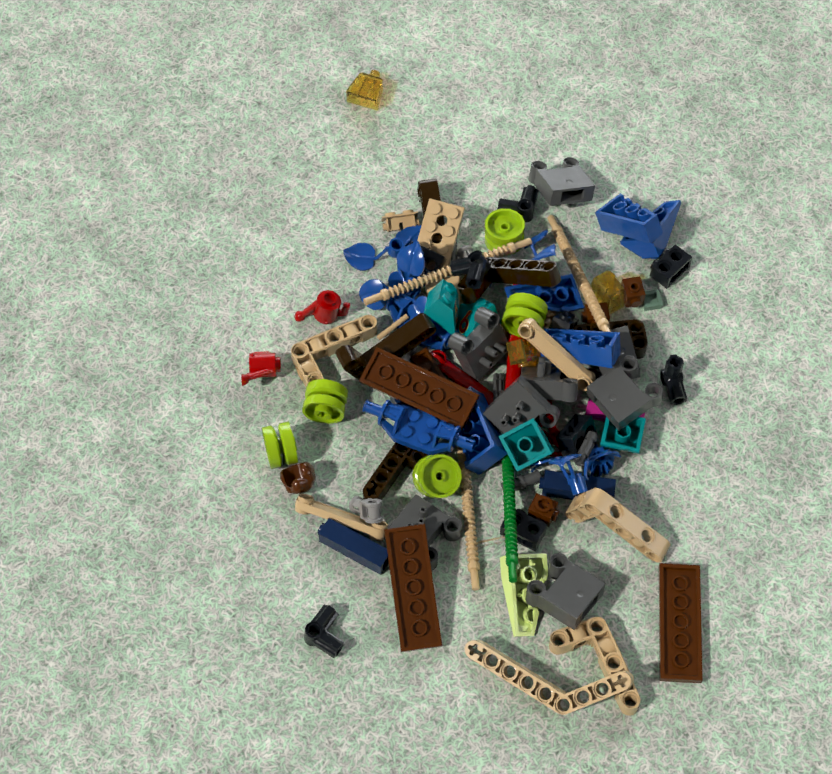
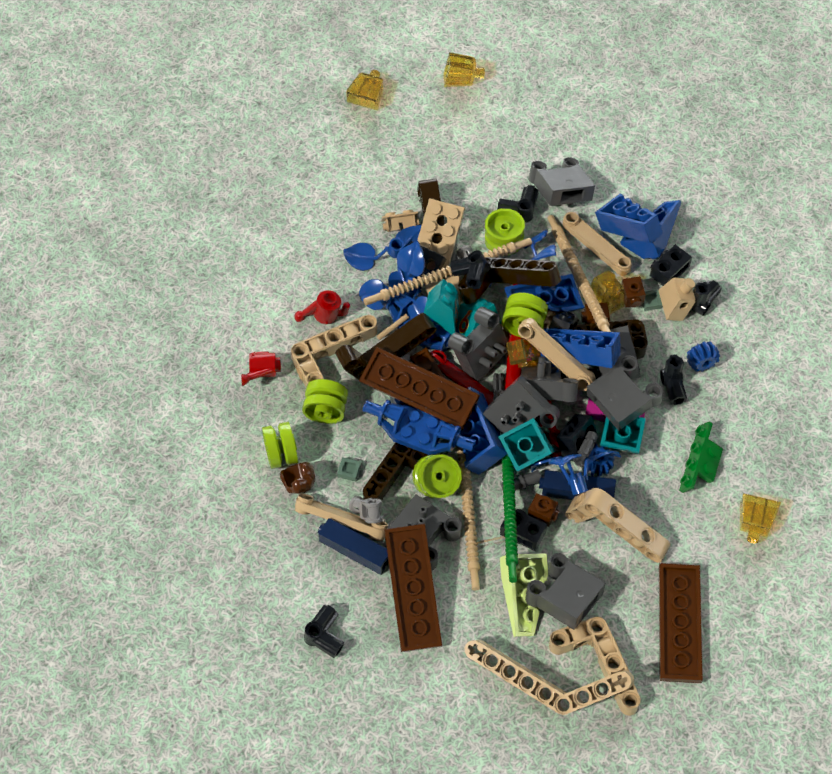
none -> sand green tile [337,457,361,482]
none -> clear yellow torso [443,52,485,87]
none -> tan piece [563,212,632,276]
none -> tan torso [658,278,695,321]
none -> green bracket [679,421,723,493]
none -> blue gear [687,341,720,372]
none -> black piece [691,280,722,316]
none -> clear yellow torso [740,493,781,543]

